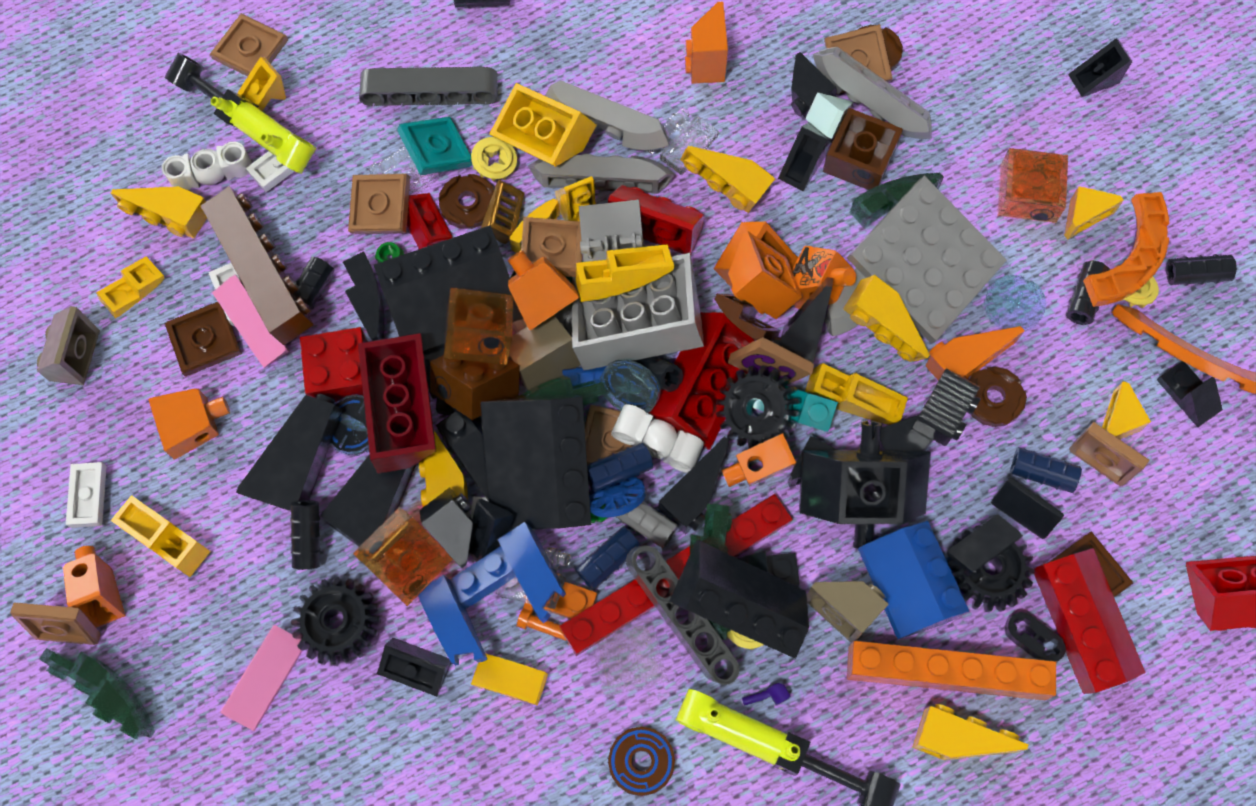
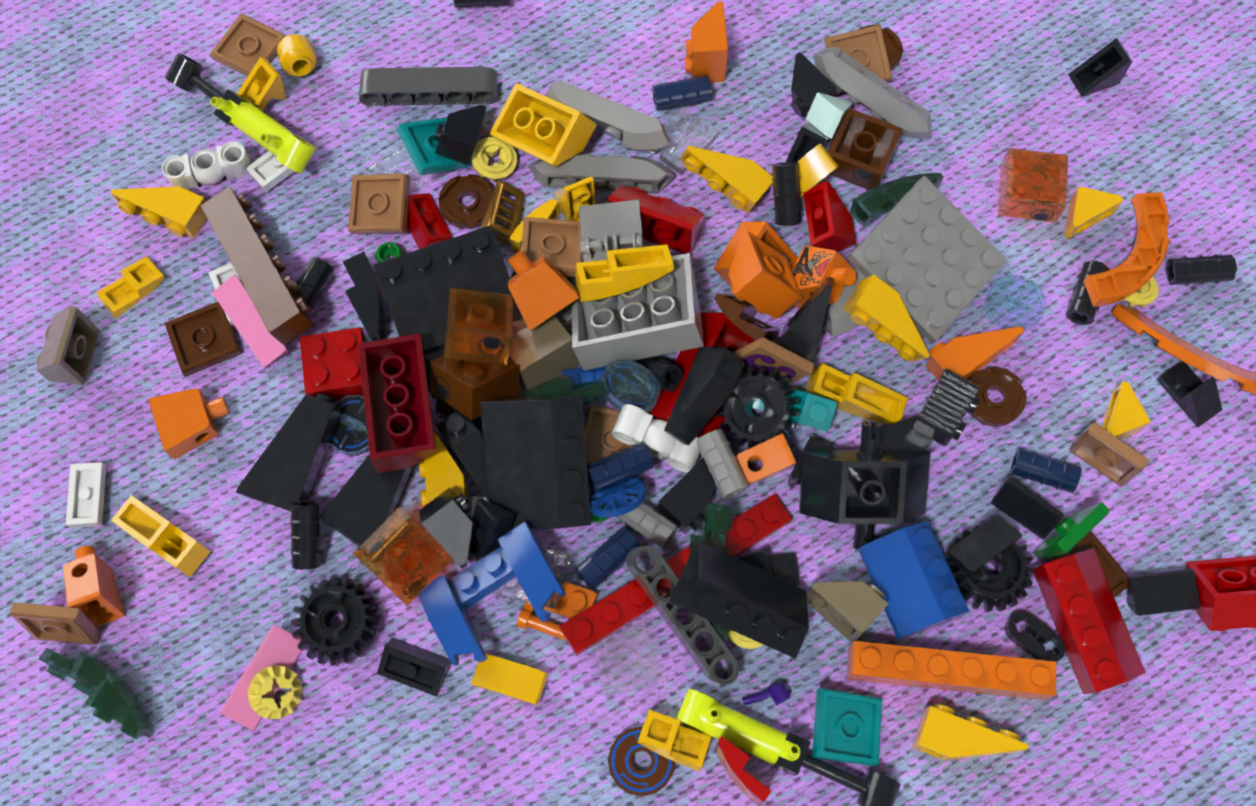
none -> light yellow gear [248,665,303,719]
none -> yellow head [277,34,317,77]
none -> black slope [433,105,487,165]
none -> yellow slope [638,710,711,772]
none -> dark blue axle [652,75,712,111]
none -> black slope [664,347,745,446]
none -> light grey axle [696,429,749,499]
none -> red slope [715,736,772,806]
none -> yellow slope [771,144,839,197]
none -> black axle [771,162,802,225]
none -> red slope [803,181,856,252]
none -> teal tile [812,688,882,767]
none -> green plate [1032,502,1110,561]
none -> black slope [1127,569,1200,616]

